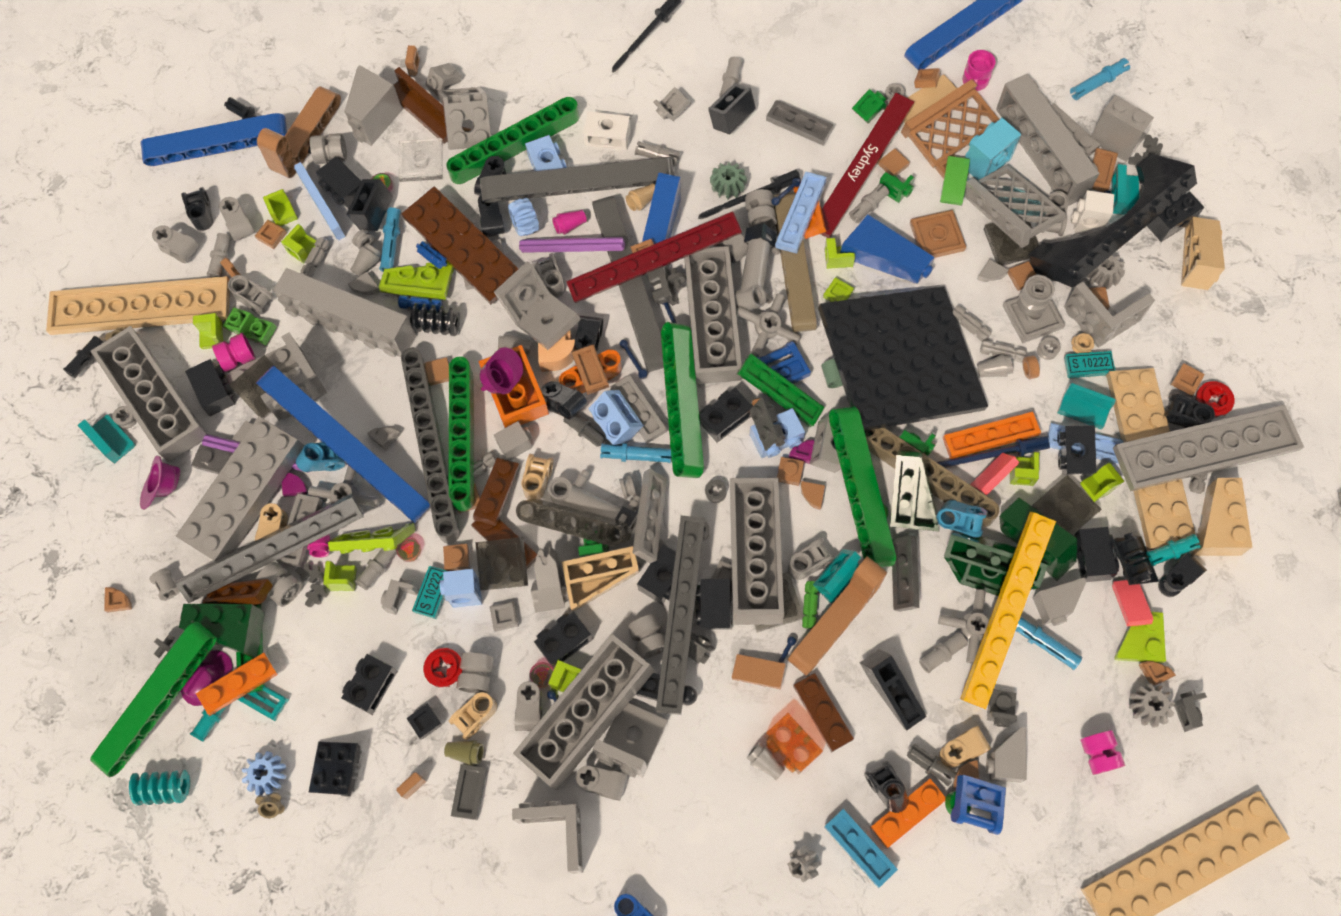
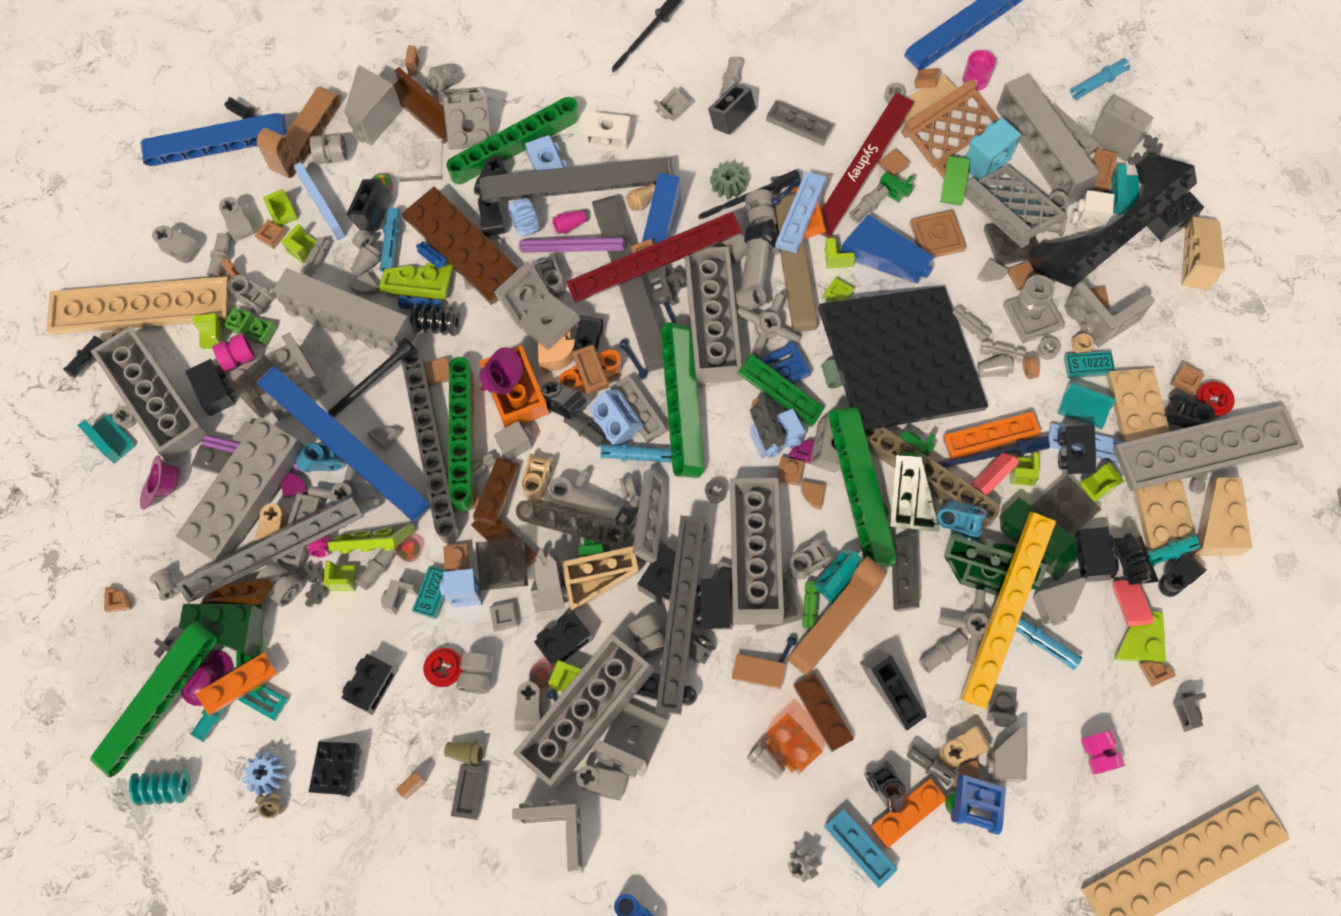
black piece [181,187,213,231] -> none
black brick [316,156,361,209] -> none
black plate [406,703,442,740] -> none
tan piece [449,692,497,740] -> none
light grey cone [498,334,530,354] -> none
light grey pin [635,141,680,166] -> none
black brick [699,387,753,443] -> none
green bracket [852,89,887,124] -> none
light grey gear [1086,255,1125,290] -> none
light grey gear [1129,683,1175,728] -> none
none -> black piece [328,337,417,418]

